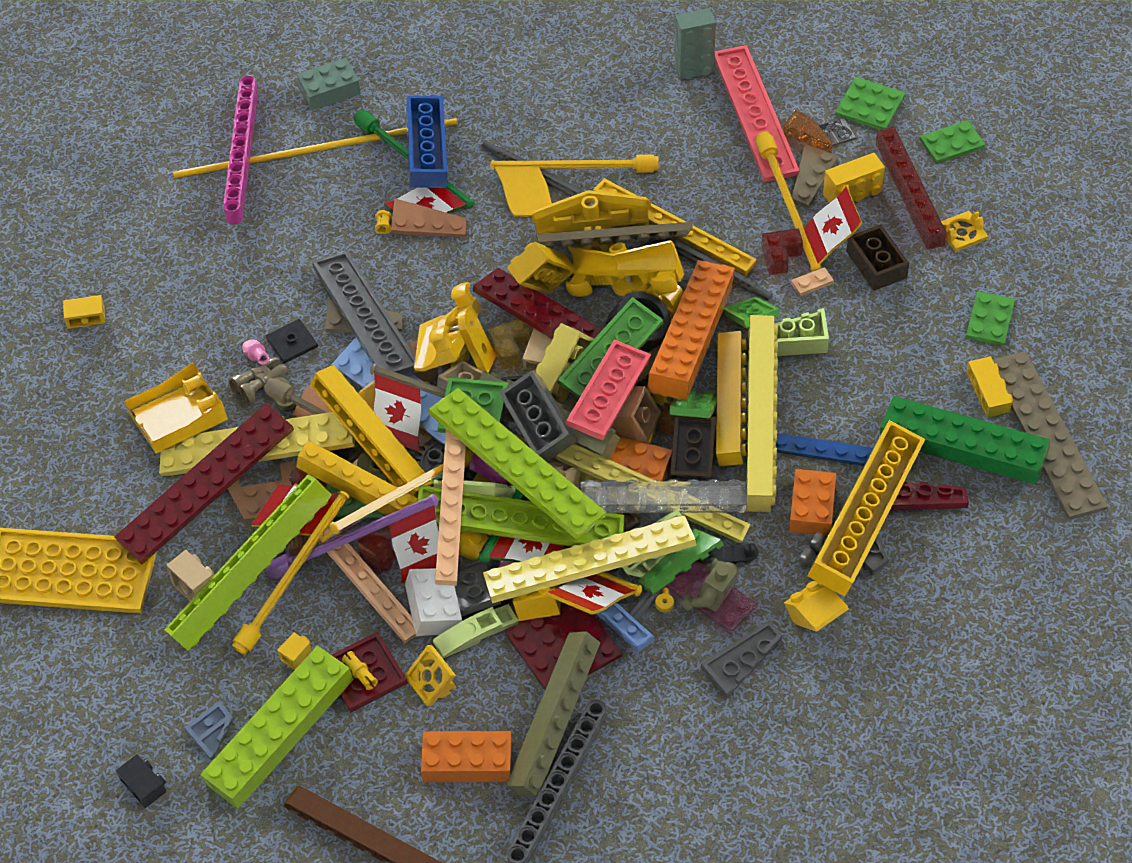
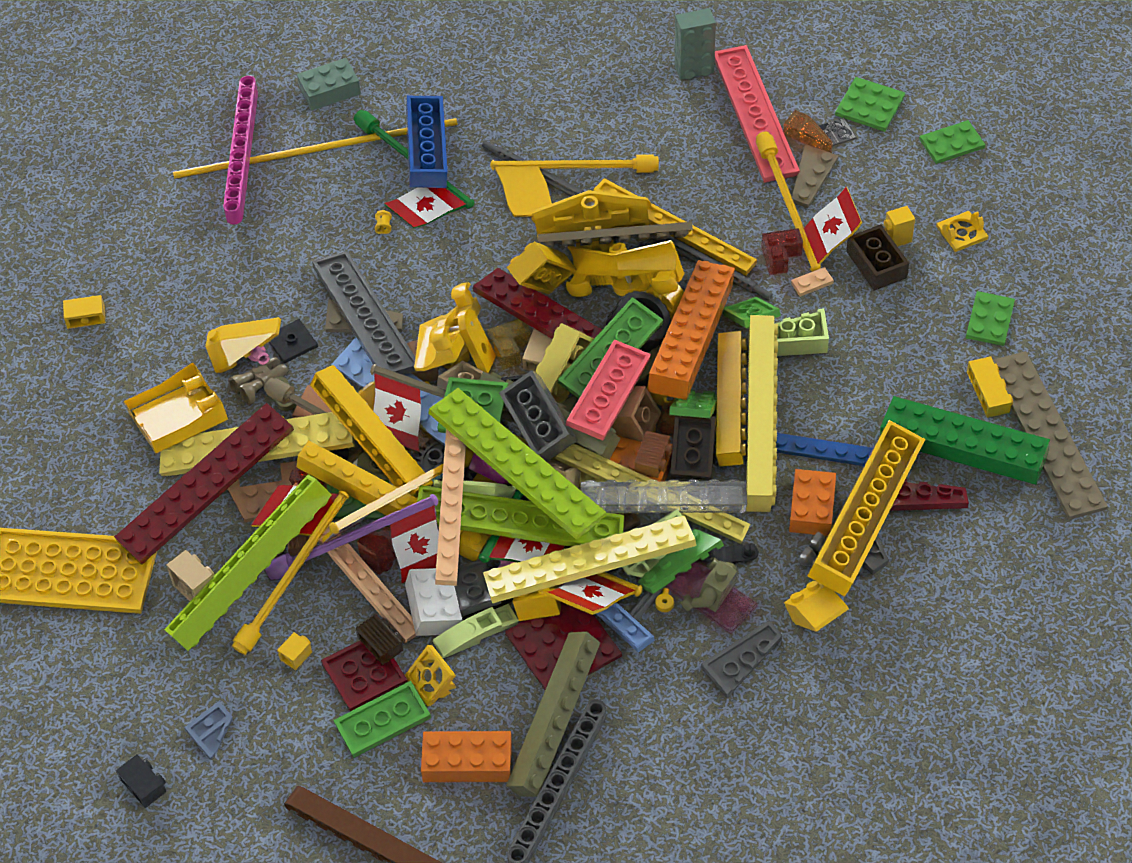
lime brick [200,645,354,809] -> none
yellow pin [342,651,378,690] -> none
nougat wing [391,198,467,237] -> none
yellow brick [823,153,885,203] -> none
clear red brick [876,127,947,250] -> none
none -> yellow wedge [205,317,281,373]
none -> bright green plate [333,681,431,758]
none -> dark brown brick [356,614,403,665]
none -> dark orange brick [635,430,673,478]
none -> yellow brick [884,206,915,247]

